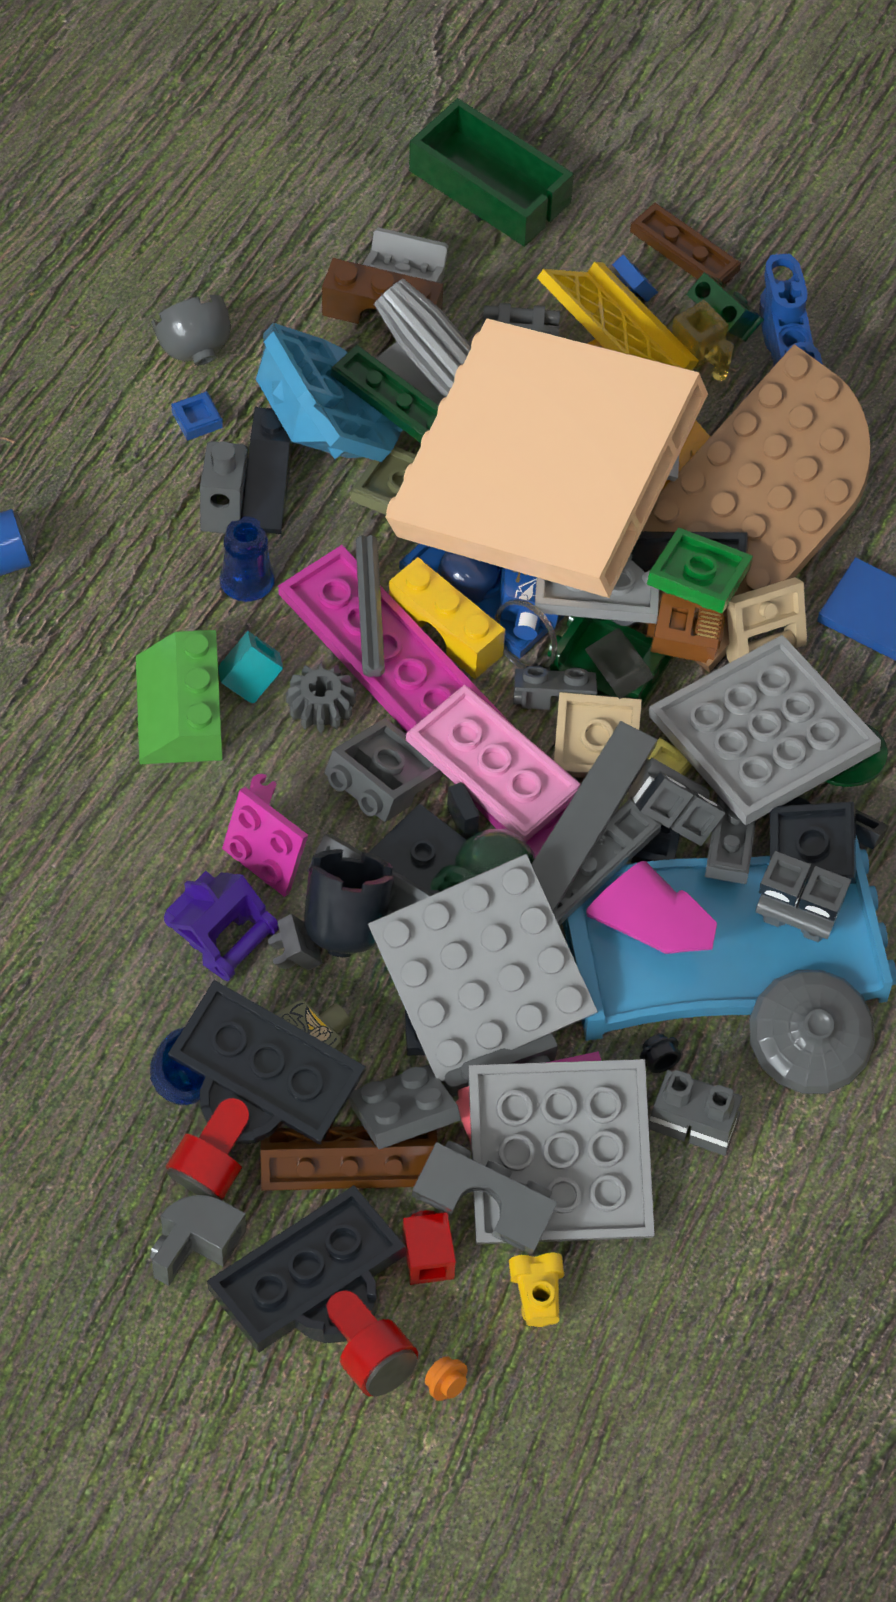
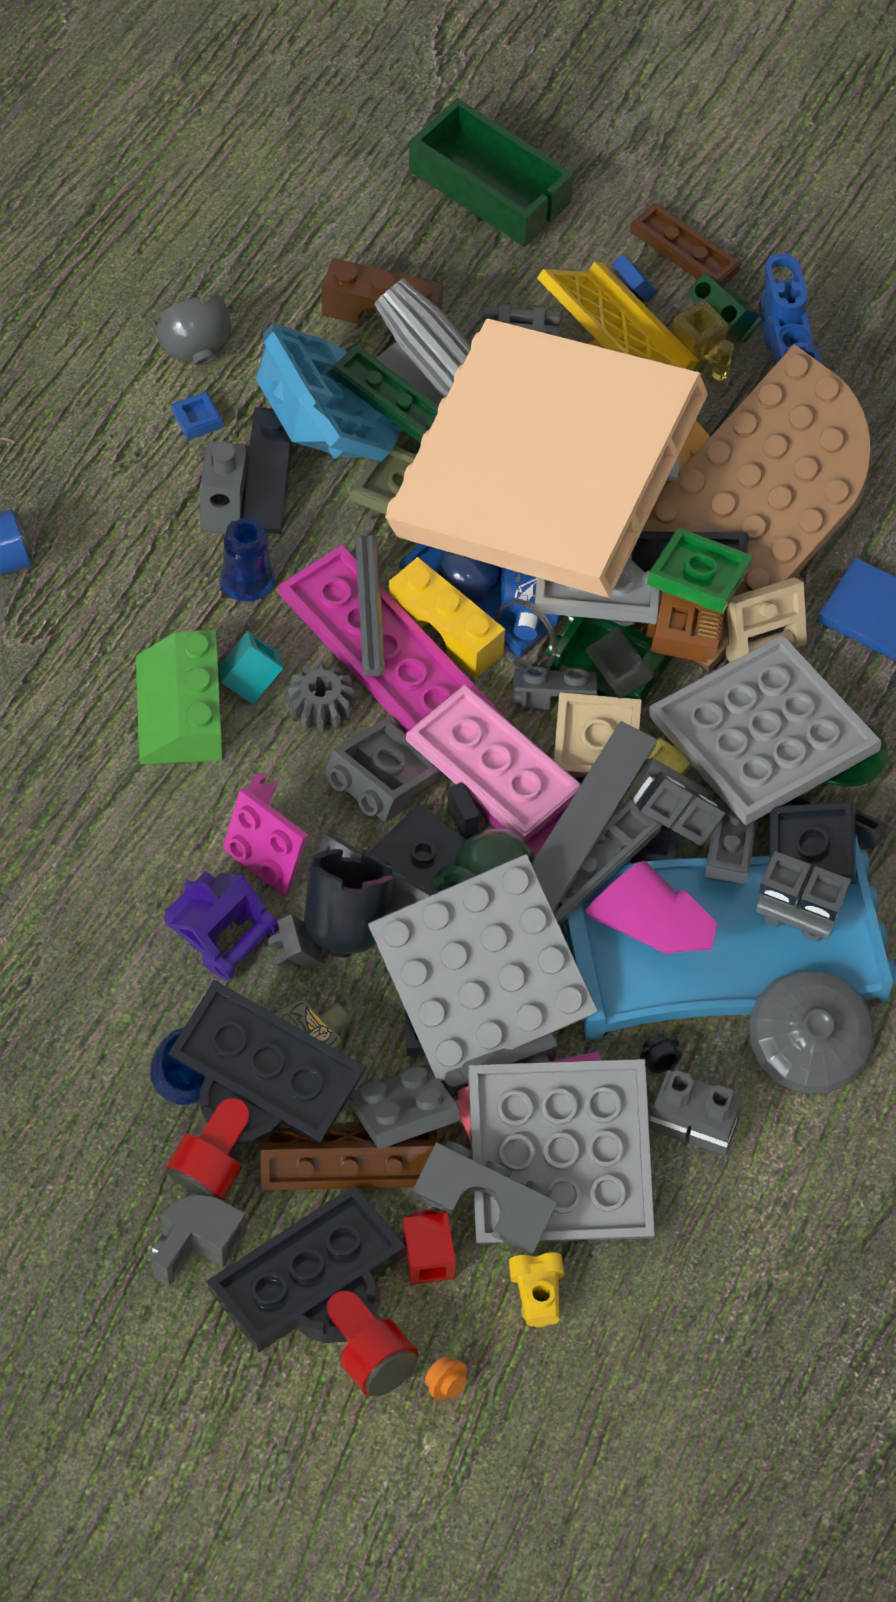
light grey bracket [362,227,449,283] -> none

